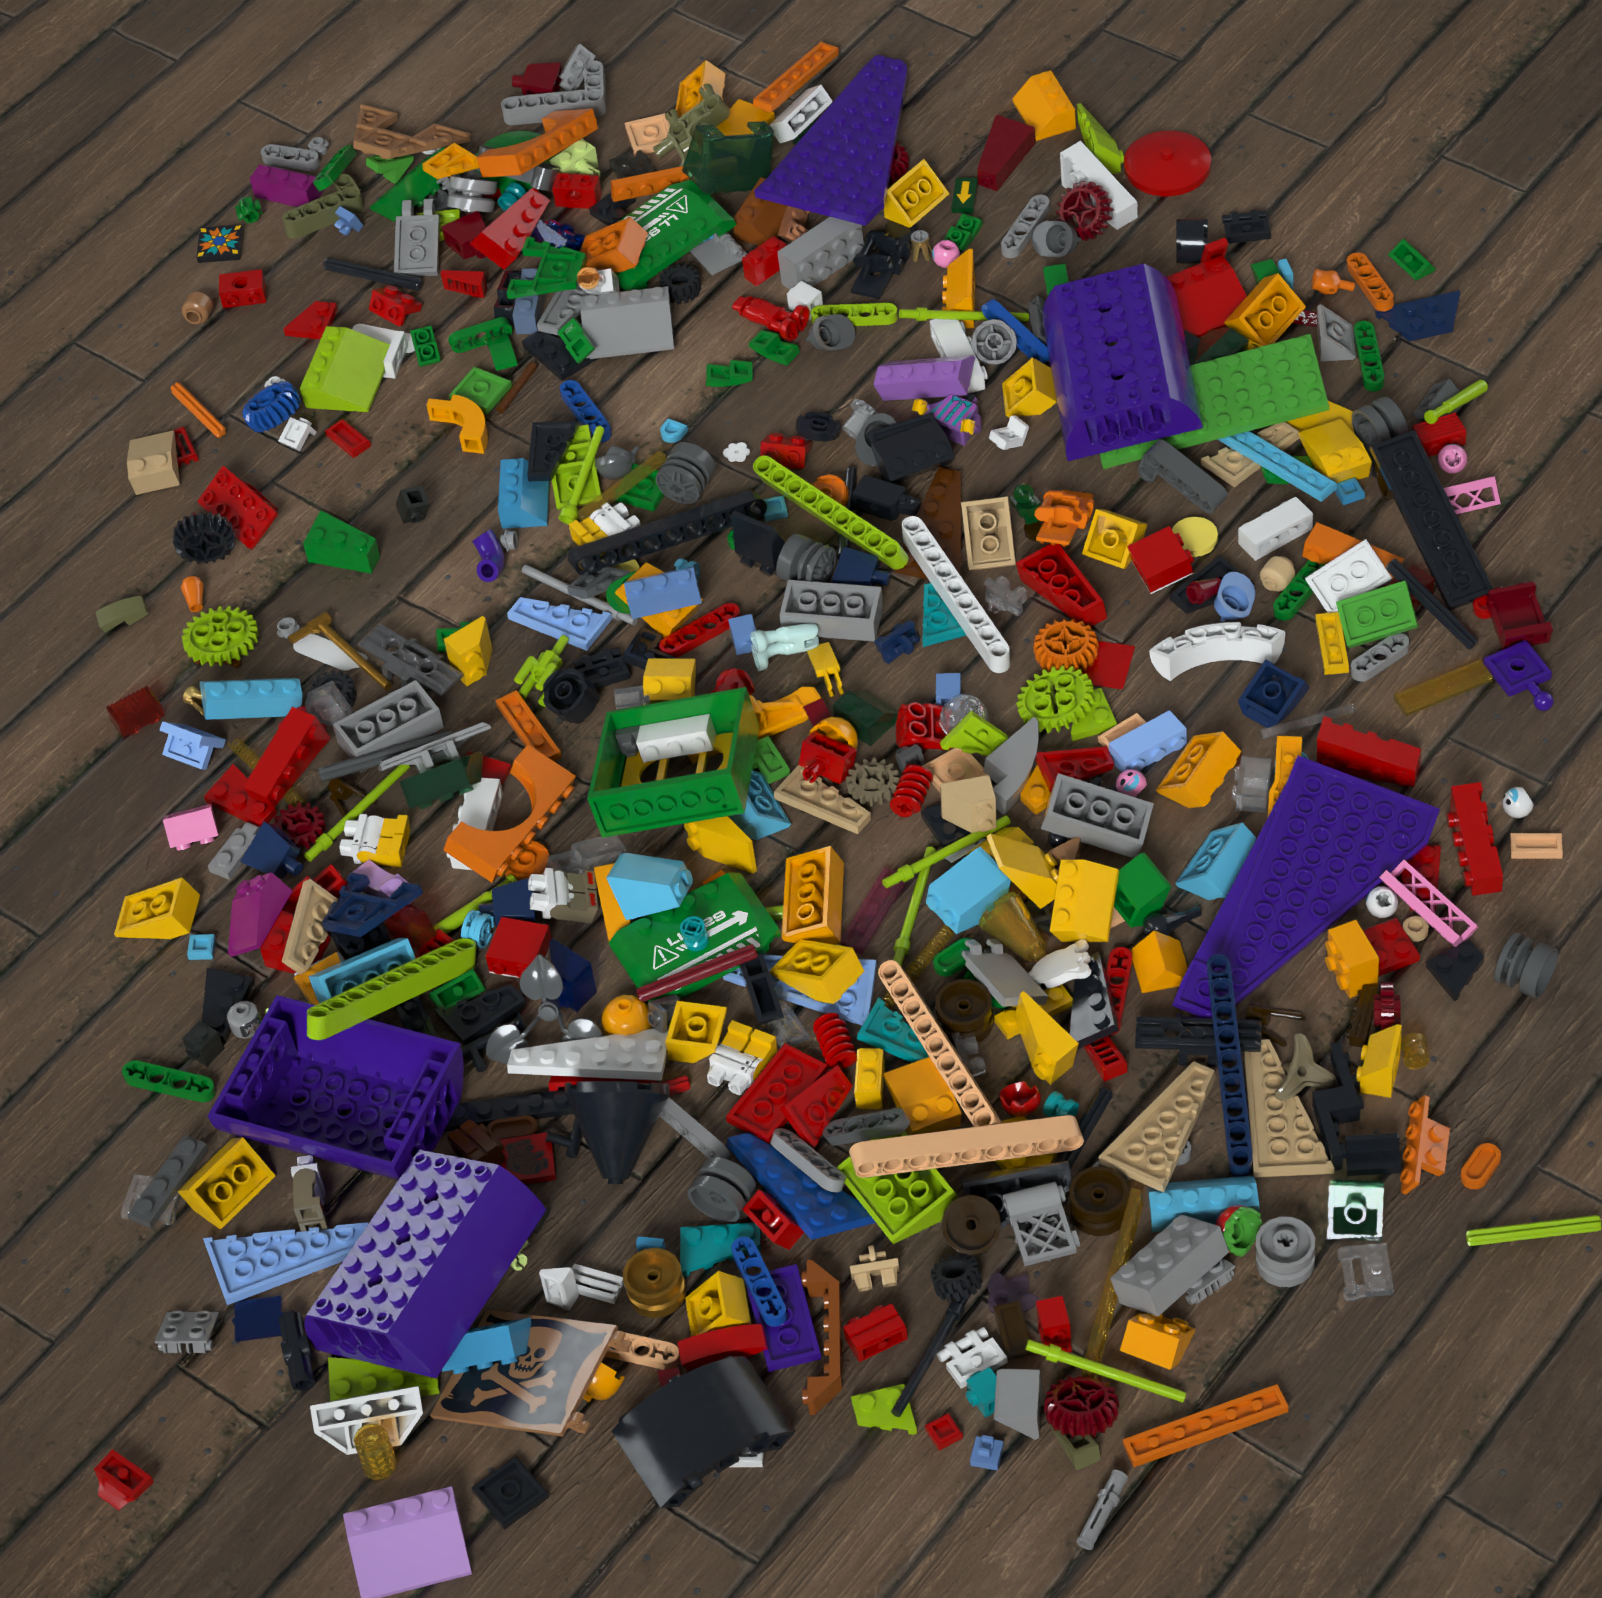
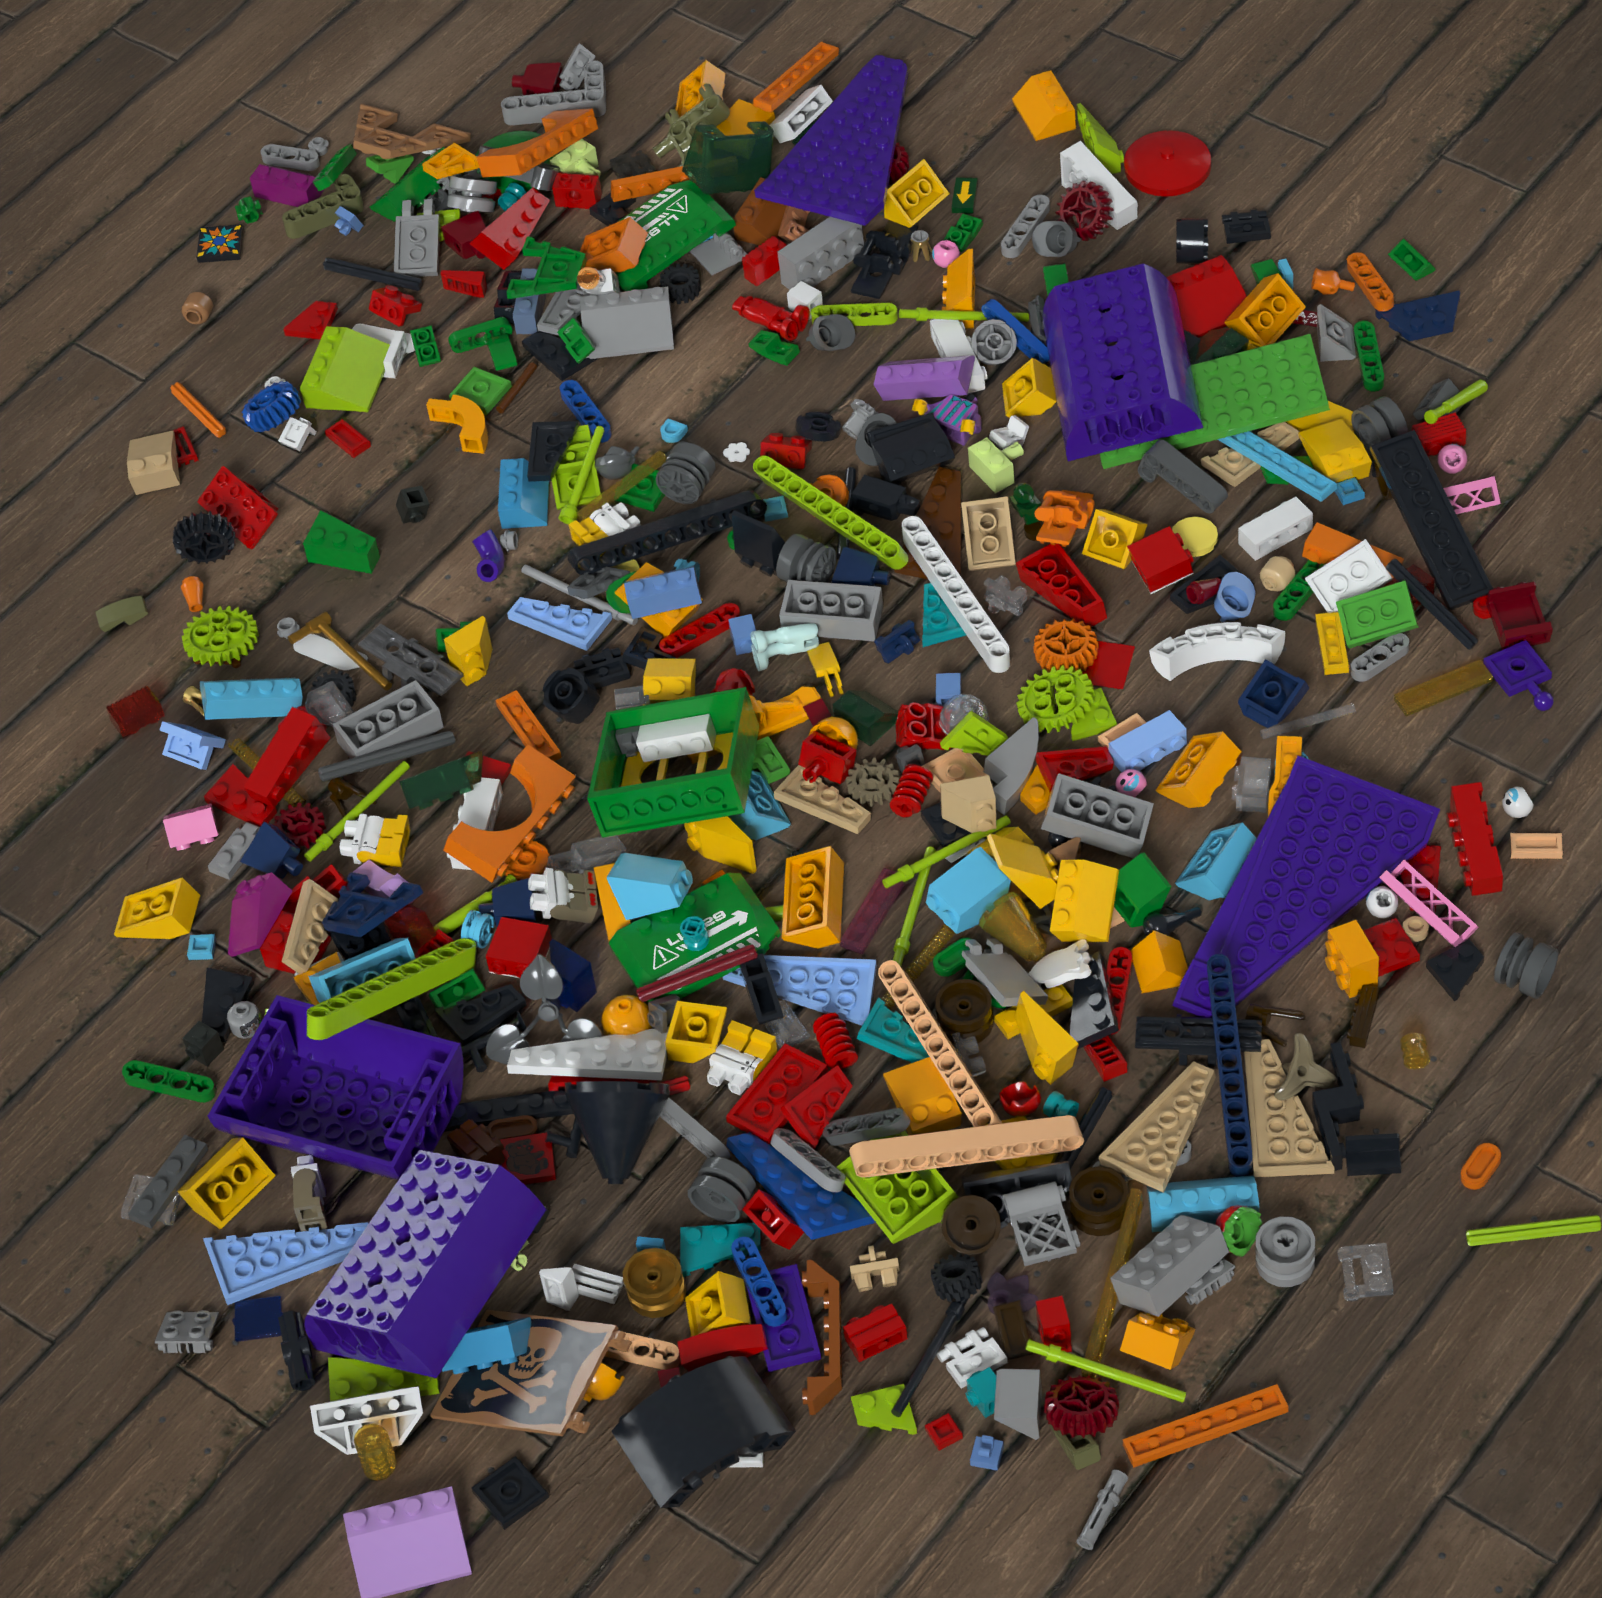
red slope [94,1449,154,1511] -> none
red brick [219,269,266,308] -> none
light grey piece [378,722,491,773] -> none
lime plant [514,635,569,707] -> none
clear blue slope [531,219,585,252] -> none
light nougat tile [624,113,670,156] -> none
green slope [706,360,753,387] -> none
yellow slope [769,939,865,1004] -> none
yellow brick [854,1048,885,1109] -> none
dark red slope [977,115,1036,191] -> none
red tile [1200,237,1229,263] -> none
red wedge [1317,716,1421,787] -> none
clear green slope [1327,1179,1384,1241] -> none
yellow slope [1356,1024,1402,1098] -> none
dark red gear [1373,982,1401,1031] -> none
orange bracket [1400,1095,1450,1195] -> none
none -> yellowish green brick [968,437,1024,493]

